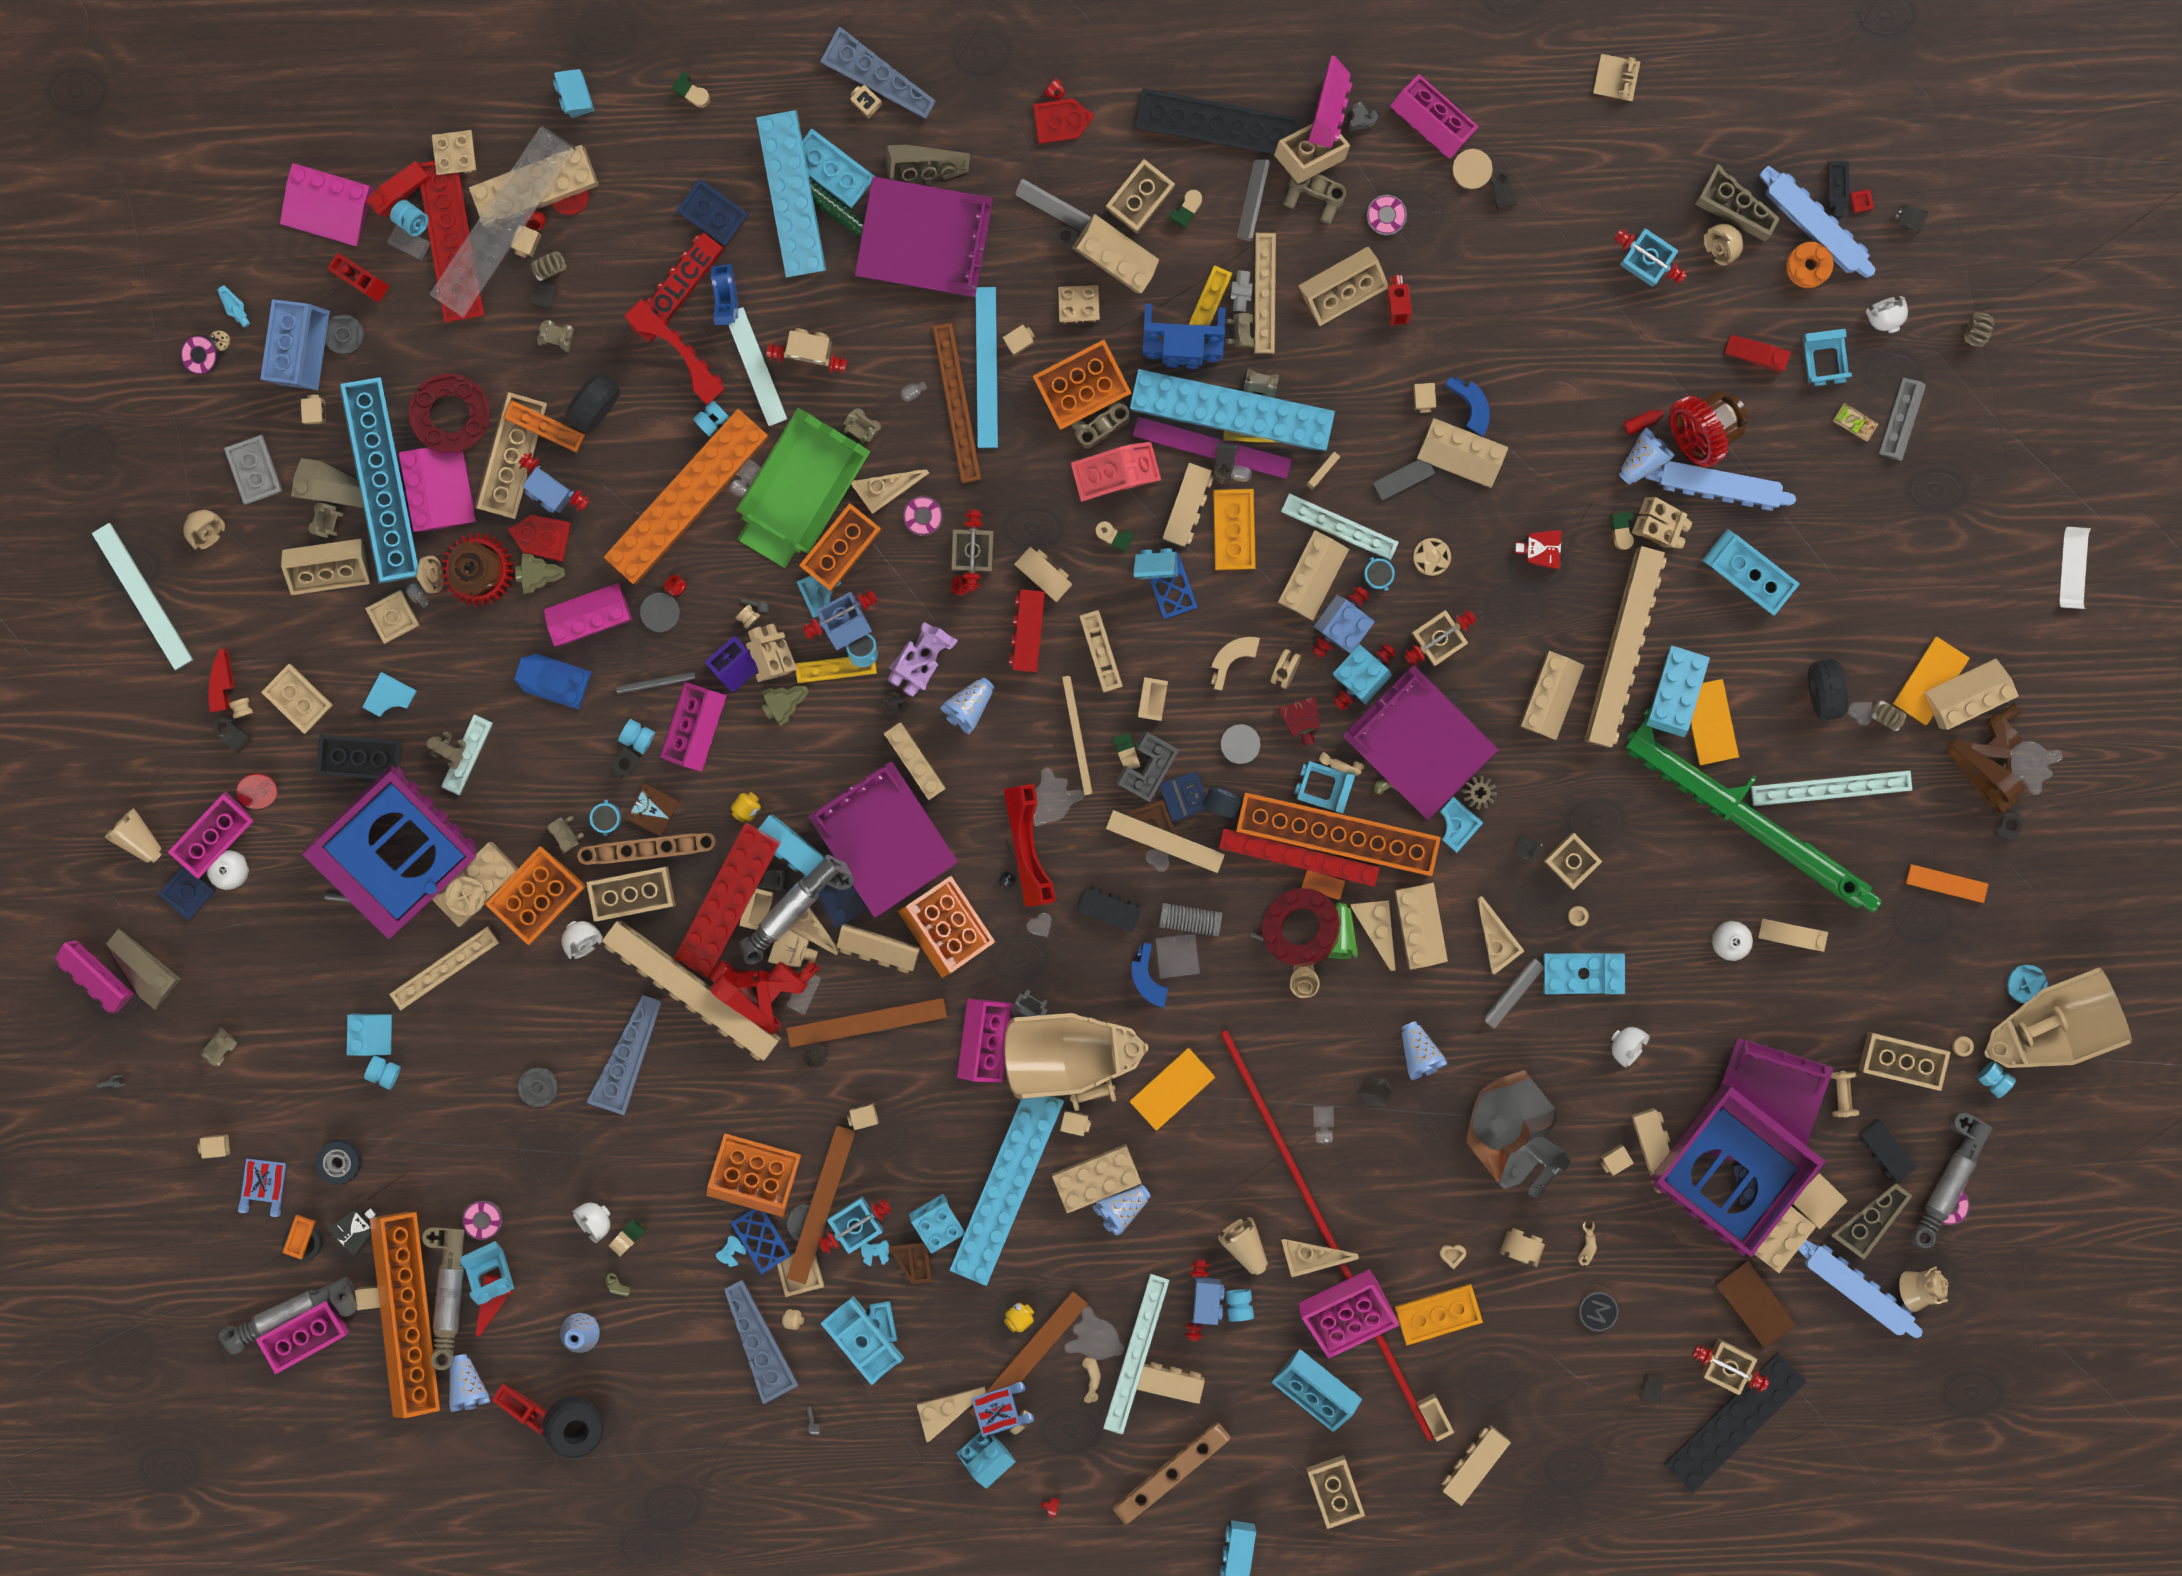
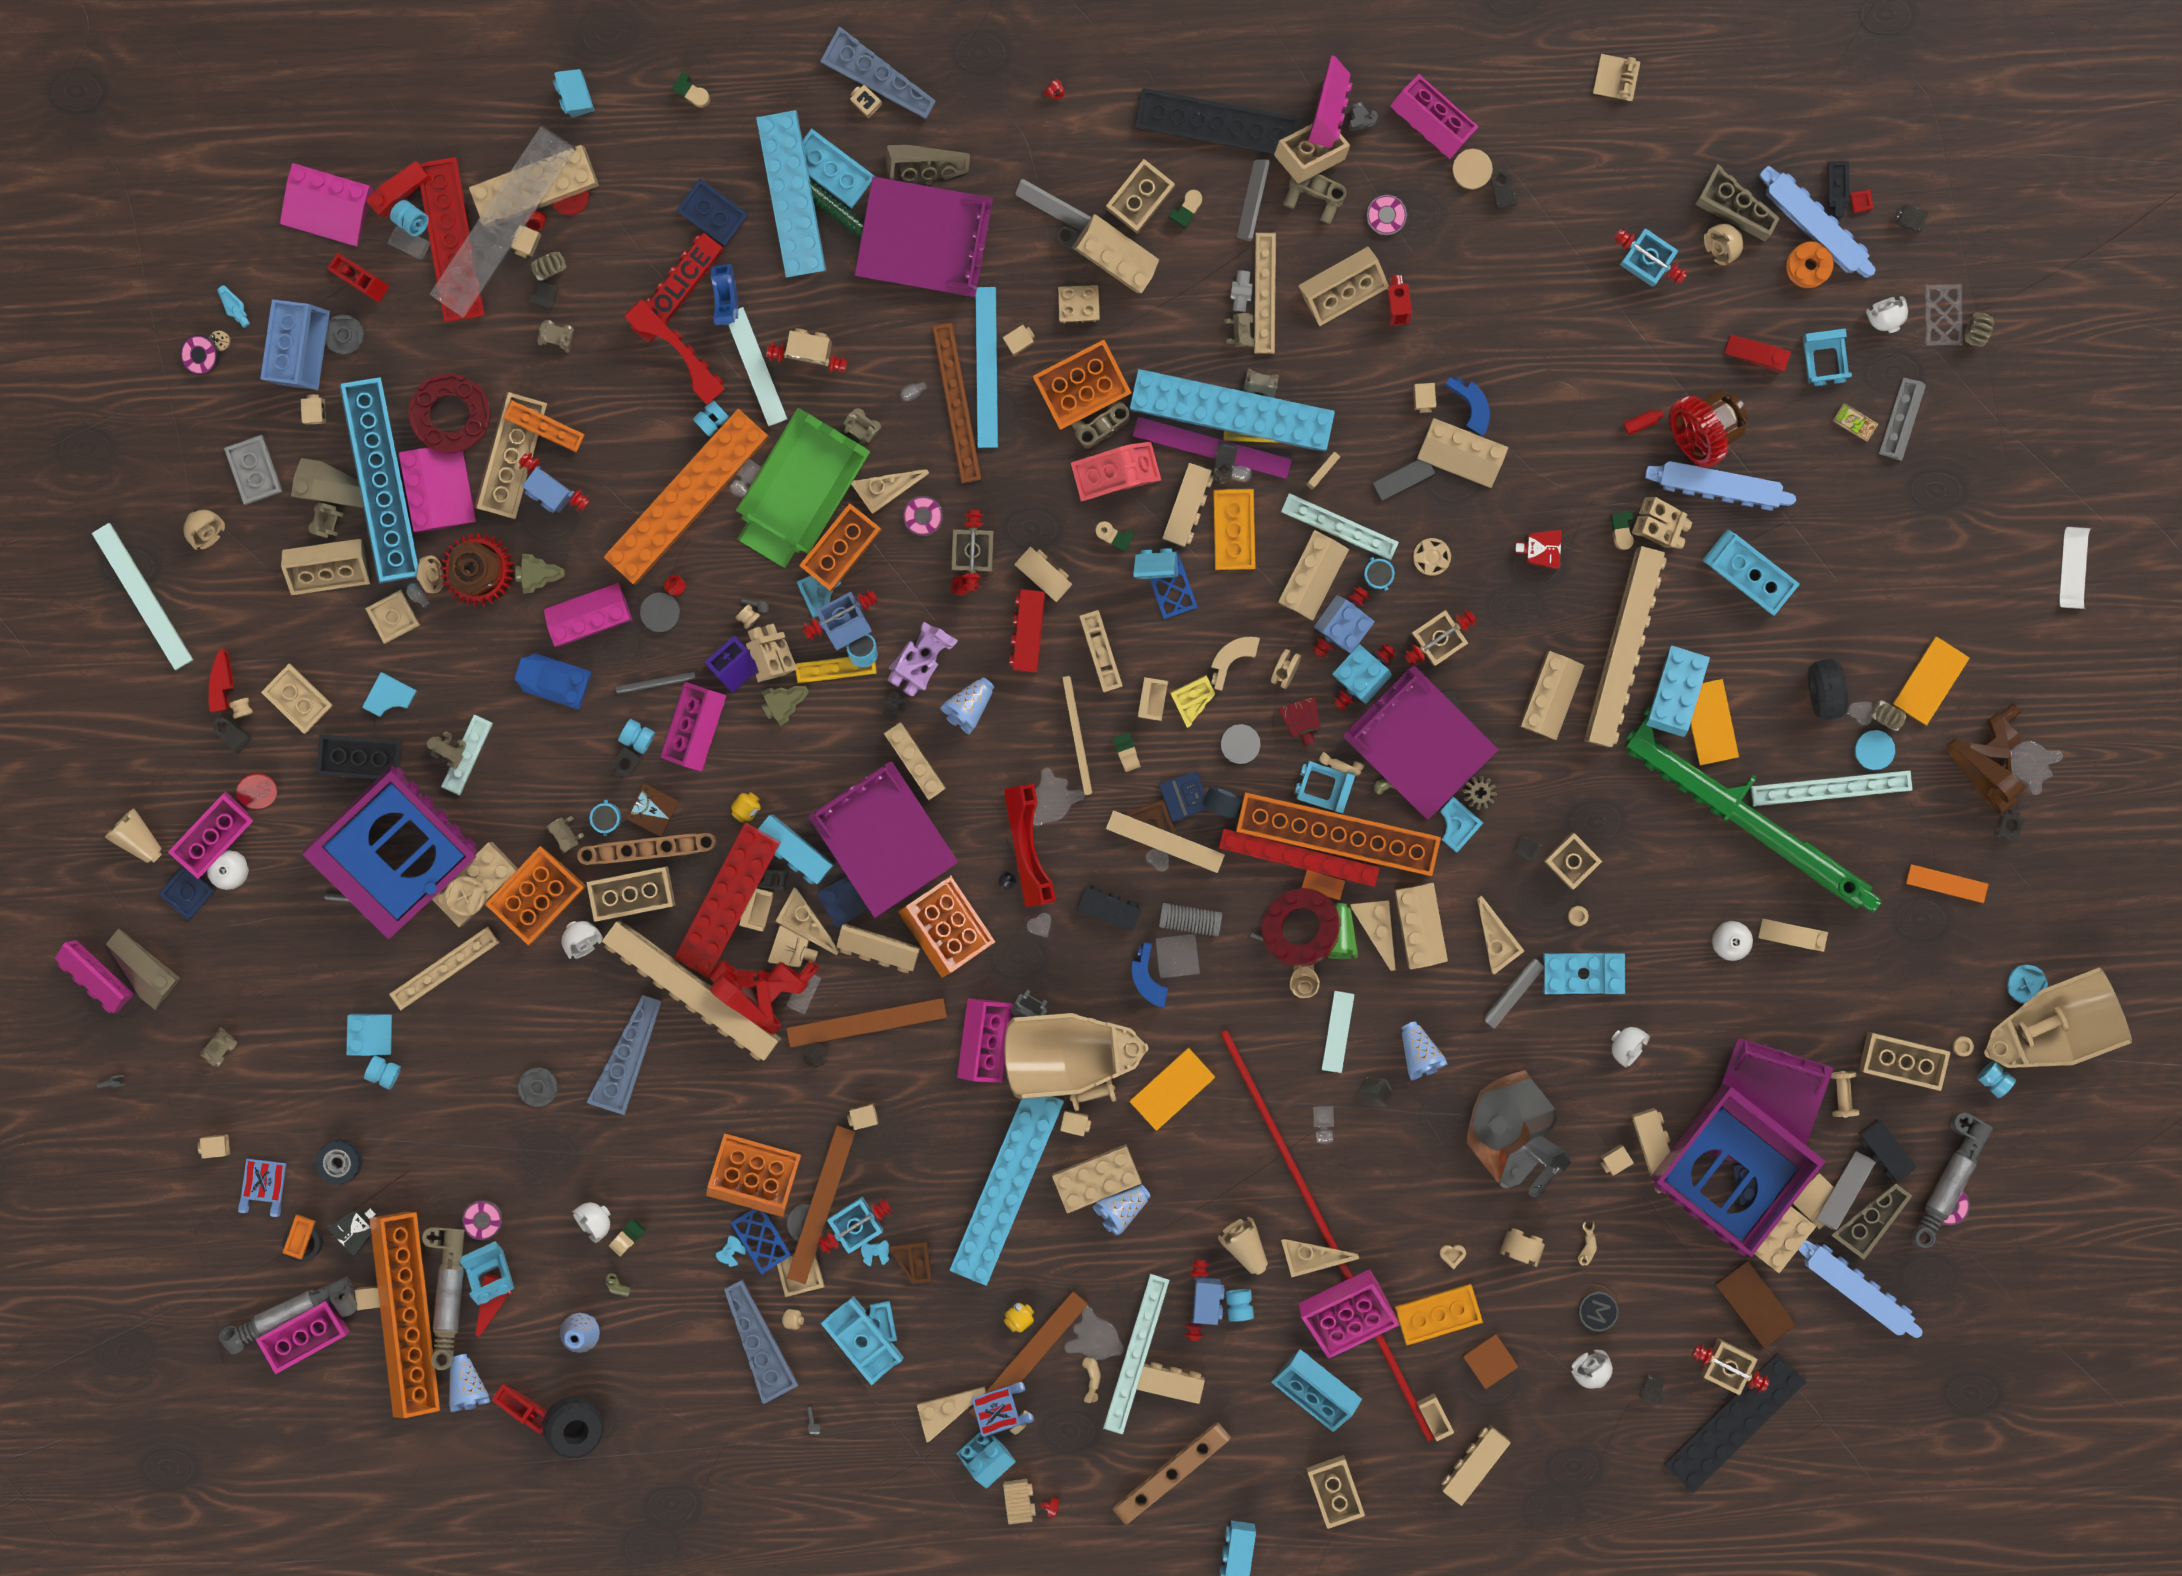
tan hinge [432,130,476,175] -> none
red tile [508,514,571,562] -> none
black tyre [565,373,620,432] -> none
dark grey piece [738,855,854,965] -> none
medium azure bracket [909,1194,965,1253] -> none
red tile [1033,98,1095,144] -> none
dark grey plate [1115,731,1179,802] -> none
blue piece [1143,304,1225,369] -> none
yellow tile [1188,265,1232,326] -> none
light blue cone [1619,428,1675,485] -> none
tan hat [1899,1267,1949,1312] -> none
tan slope [1924,659,2019,730] -> none
none -> tan brick [1003,1479,1036,1524]
none -> light yellow wing [1170,675,1215,728]
none -> light aqua tile [1322,991,1354,1073]
none -> dark orange tile [1462,1333,1518,1389]
none -> white cylinder [1571,1350,1613,1389]
none -> light grey slope [1816,1151,1876,1230]
none -> medium azure tile [1854,730,1895,770]
none -> clear window [1925,284,1963,346]

